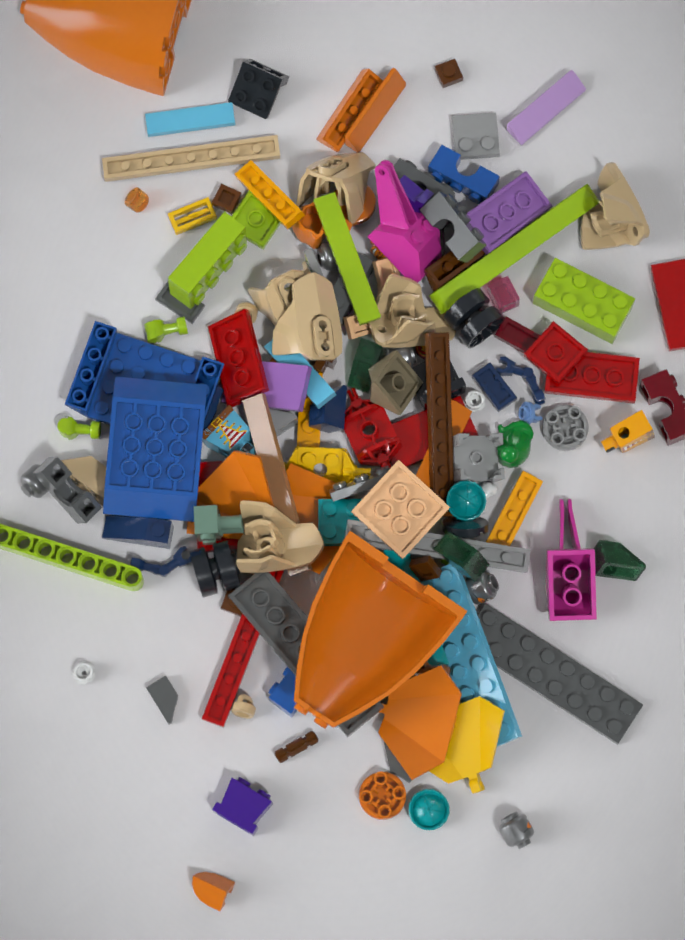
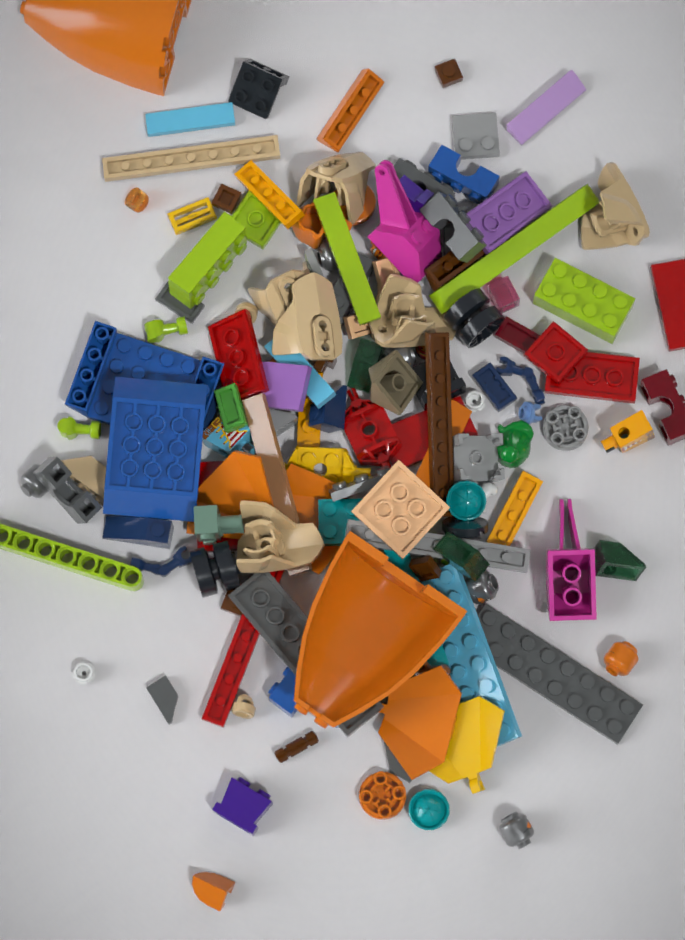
orange slope [345,68,406,152] -> none
none -> bright green tile [214,383,248,433]
none -> orange head [603,641,639,676]

